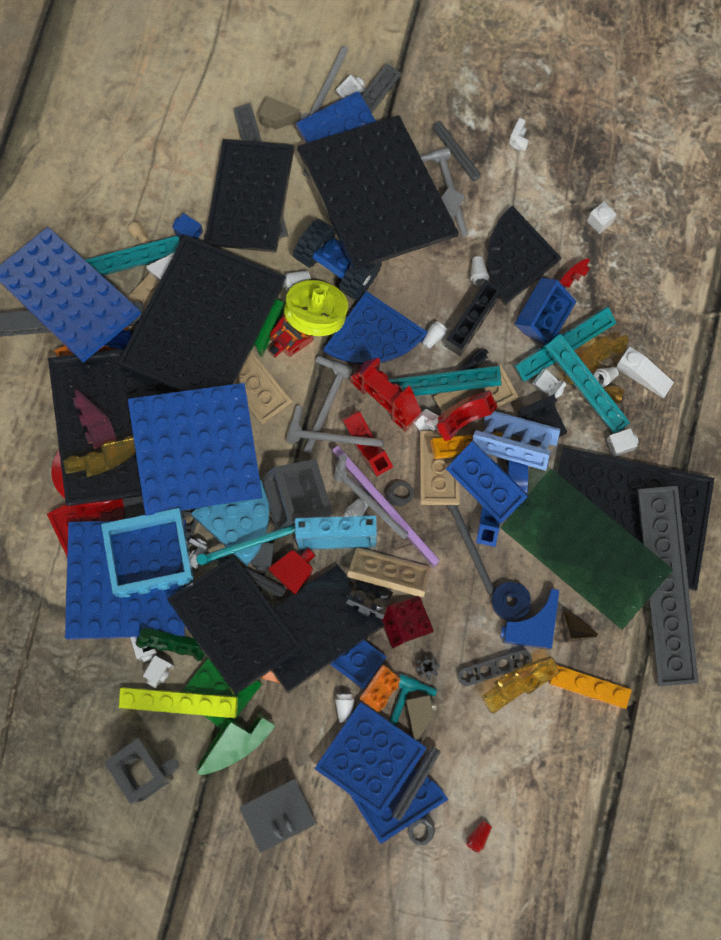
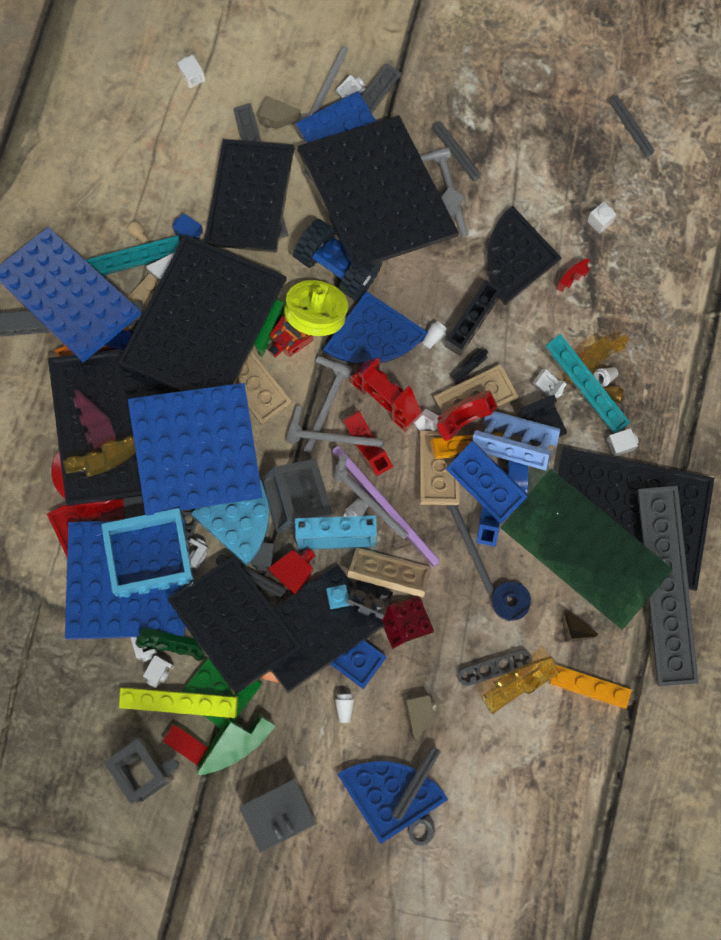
teal bar [196,525,295,565] -> none
white cone [284,270,311,291] -> none
blue plate [314,702,427,817] -> none
orange bracket [359,665,401,713] -> none
dark grey piece [385,481,414,506] -> none
teal plate [388,366,502,396] -> none
teal bar [389,674,438,726] -> none
dark grey gear [415,655,440,681] -> none
red cone [465,821,492,853] -> none
white cone [471,256,489,286] -> none
blue arch [500,589,559,650] -> none
white bracket [509,118,529,151] -> none
teal plate [513,307,616,382] -> none
blue slope [515,278,577,345] -> none
white slope [616,347,674,398] -> none
none -> red slope [162,724,208,765]
none -> white brick [177,55,205,88]
none -> medium azure plate [326,585,349,609]
none -> dark grey axle [609,95,655,157]

